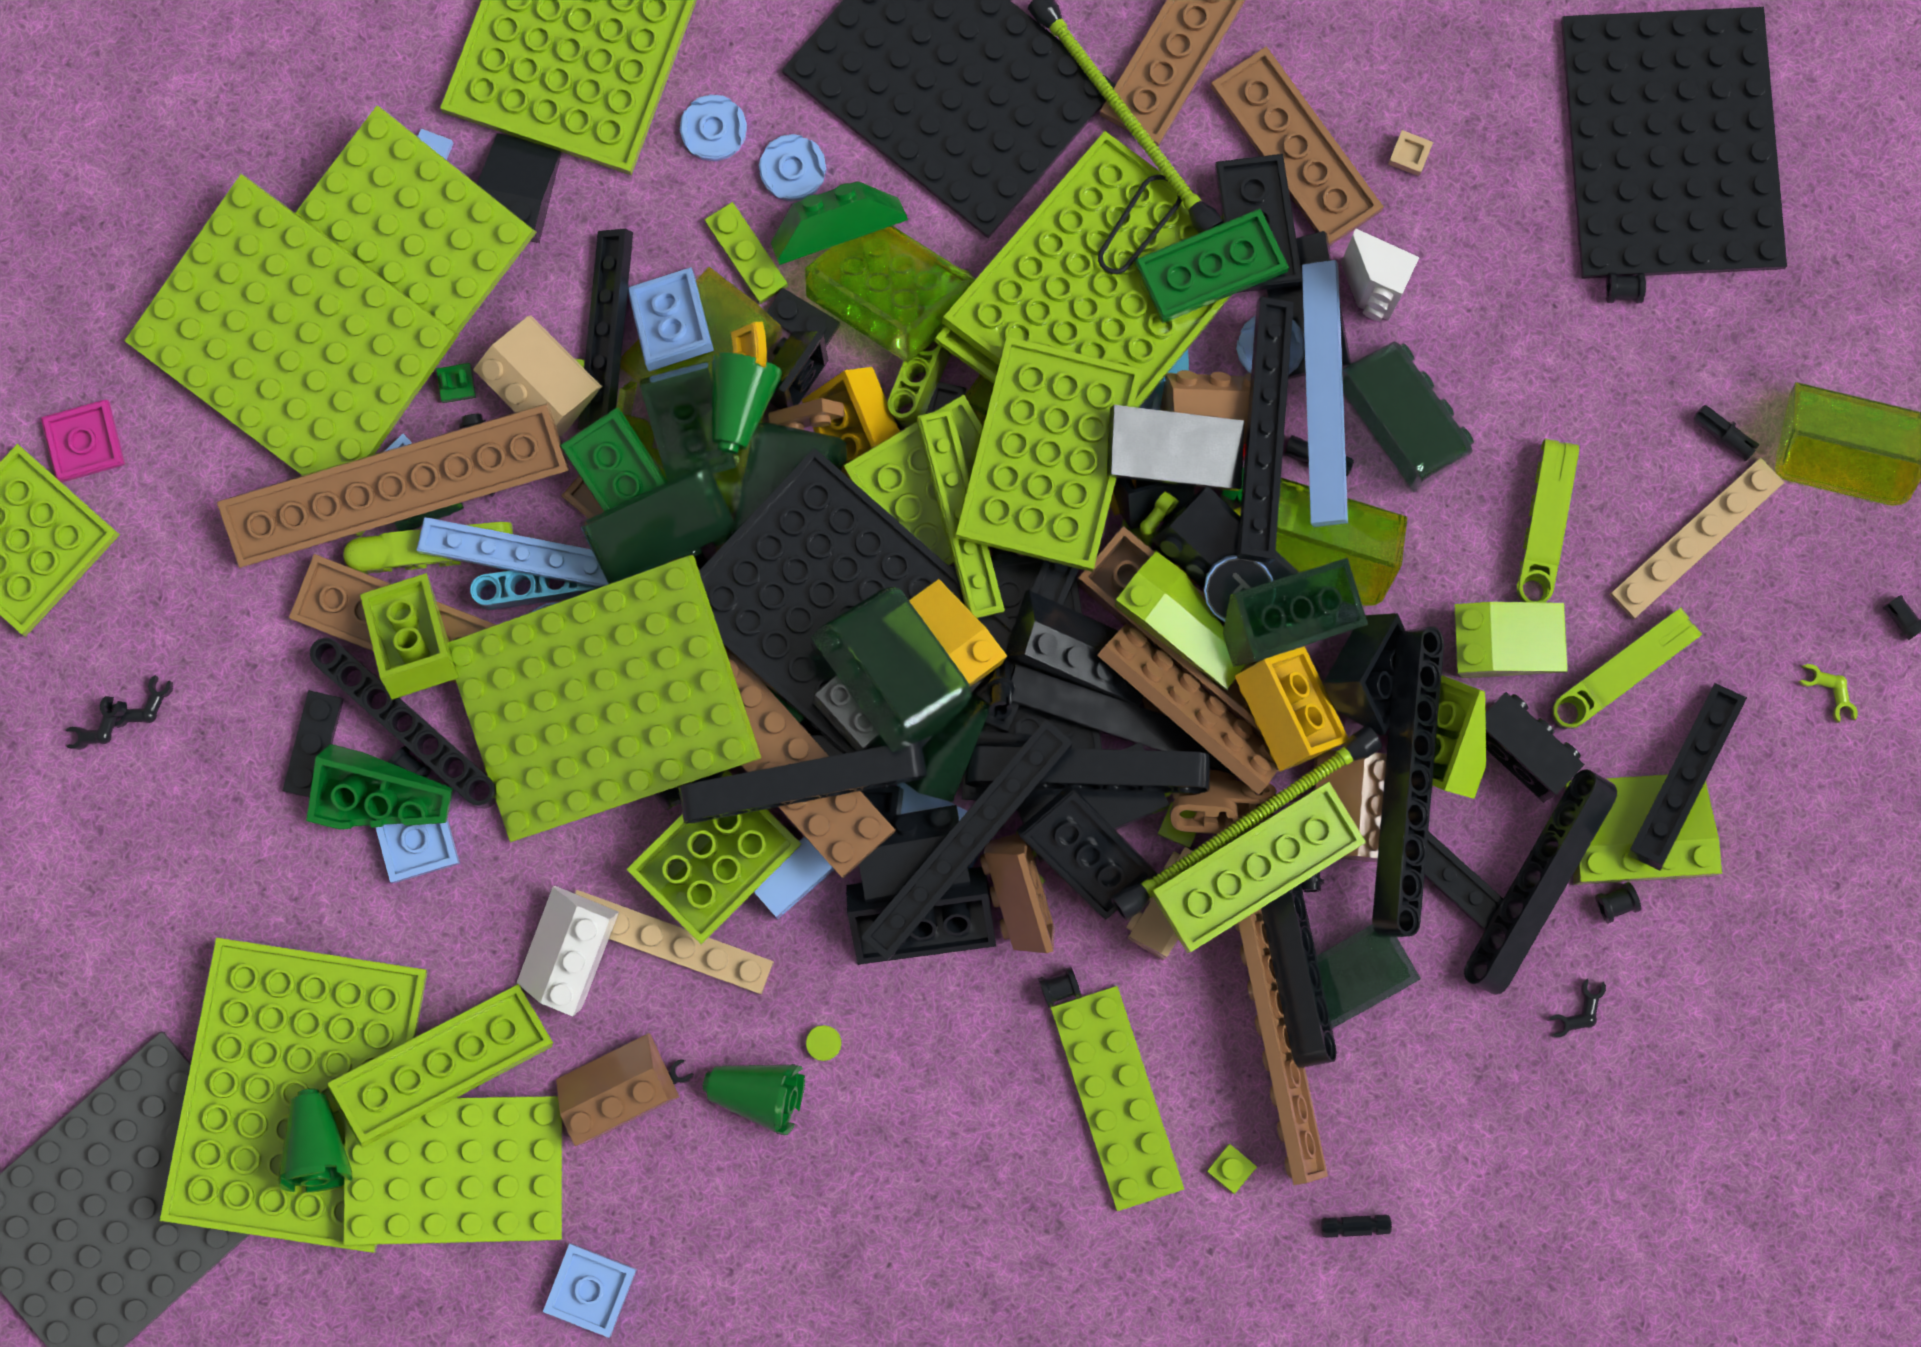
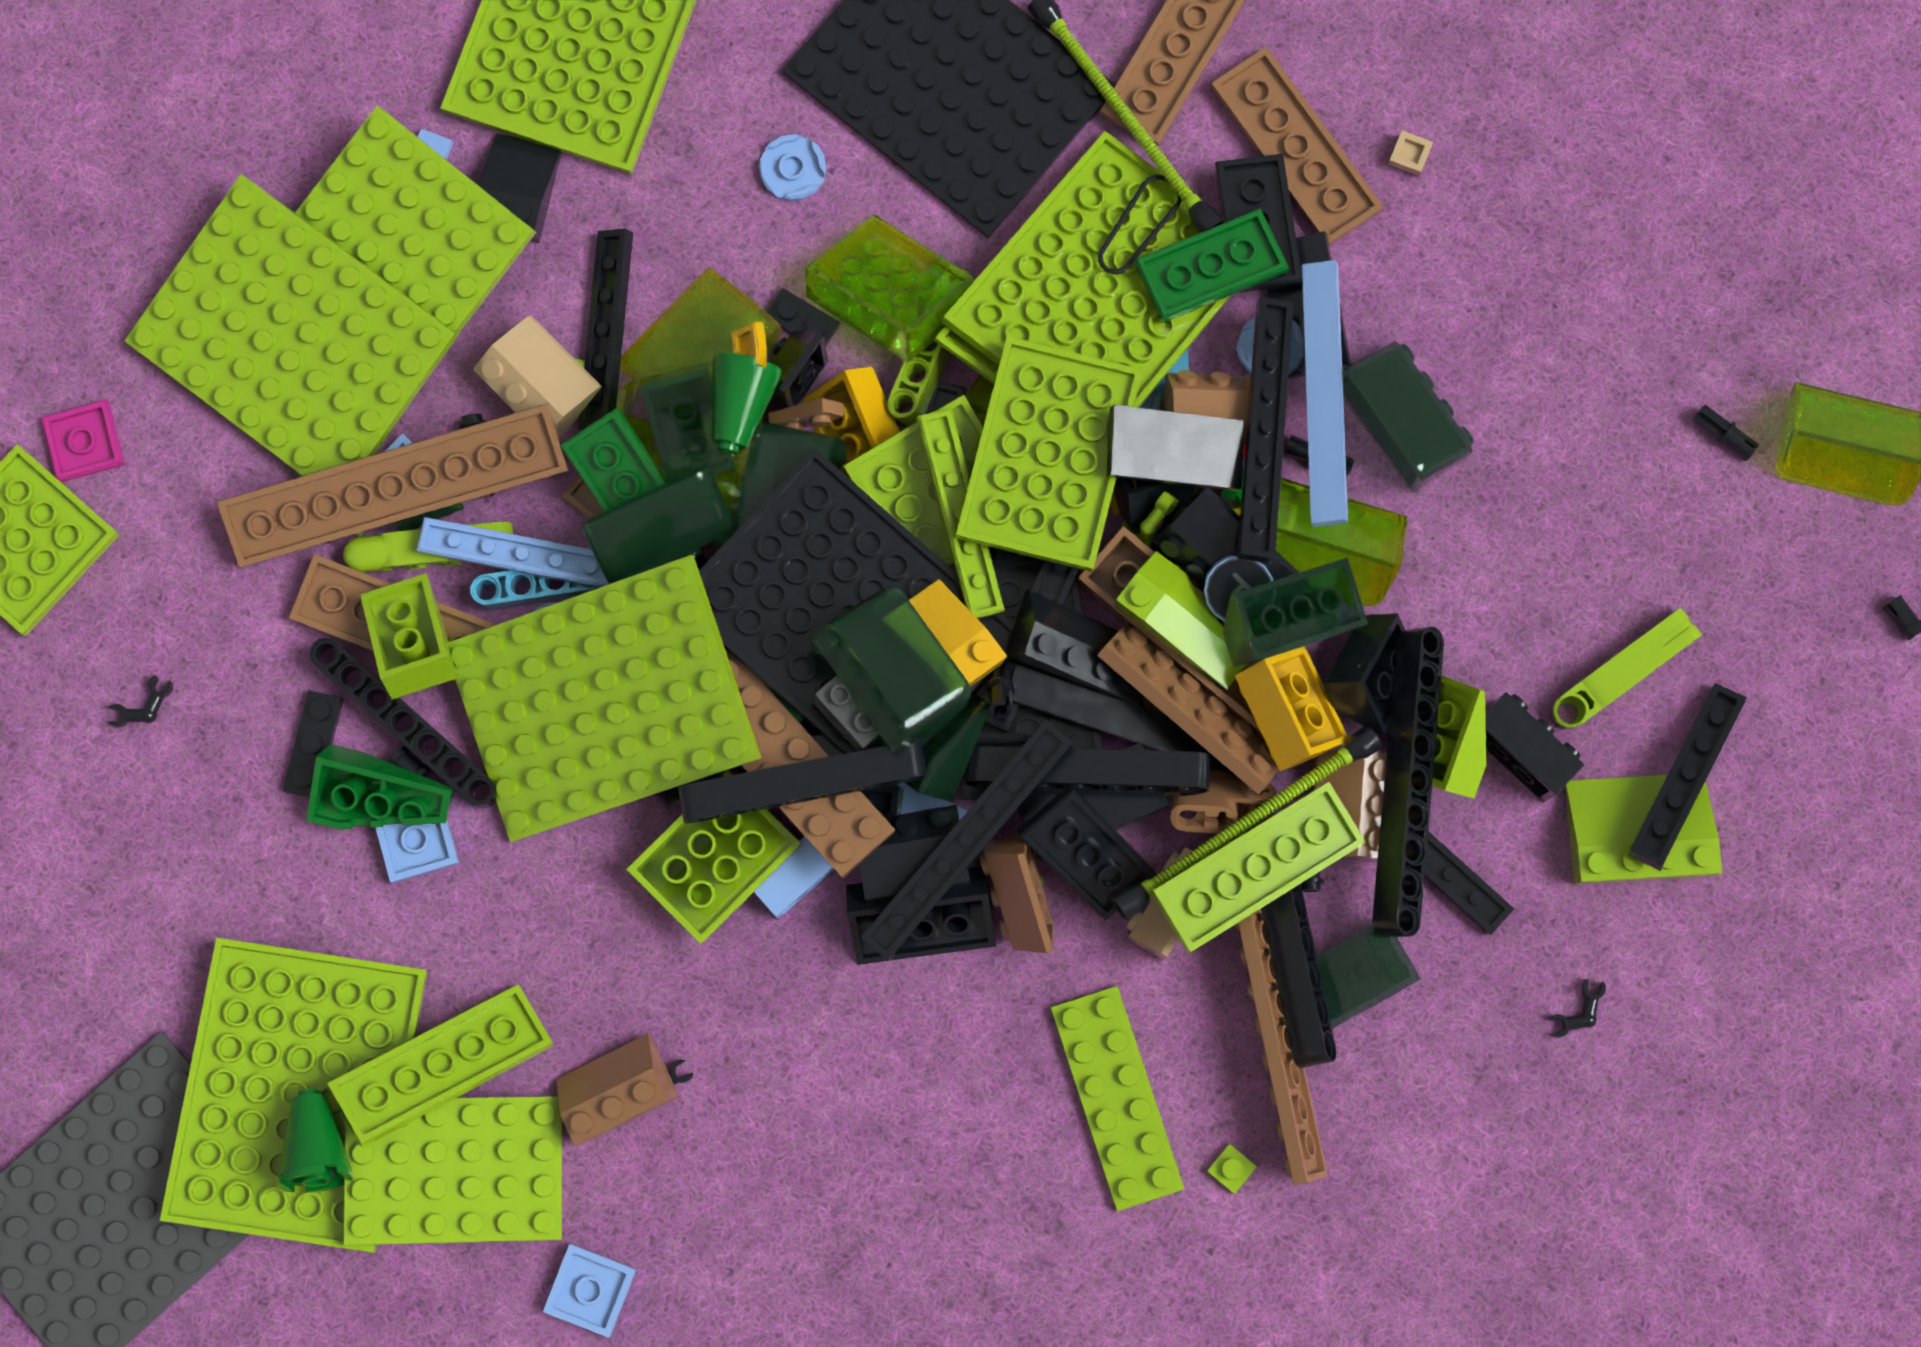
black arm [66,696,127,750] -> none
green tile [436,363,476,403] -> none
white slope [517,886,619,1016] -> none
tan plate [575,890,774,995] -> none
light blue tile [628,267,714,371] -> none
light blue tile [680,94,747,161] -> none
green cone [703,1064,805,1135] -> none
lime plate [704,202,788,304] -> none
green wedge [771,181,908,265] -> none
lime tile [806,1025,842,1061] -> none
black bush [1038,966,1082,1008] -> none
lime tile [1157,802,1197,848] -> none
black axle [1321,1215,1392,1238] -> none
white slope [1341,229,1419,321] -> none
lime slope [1455,602,1568,678] -> none
black beam [1464,769,1617,995] -> none
lime piece [1517,438,1579,602] -> none
black plate [1561,7,1787,279] -> none
black bush [1595,882,1641,924] -> none
black bush [1606,272,1646,304] -> none
tan plate [1609,458,1785,619] -> none
lime arm [1798,664,1858,723] -> none

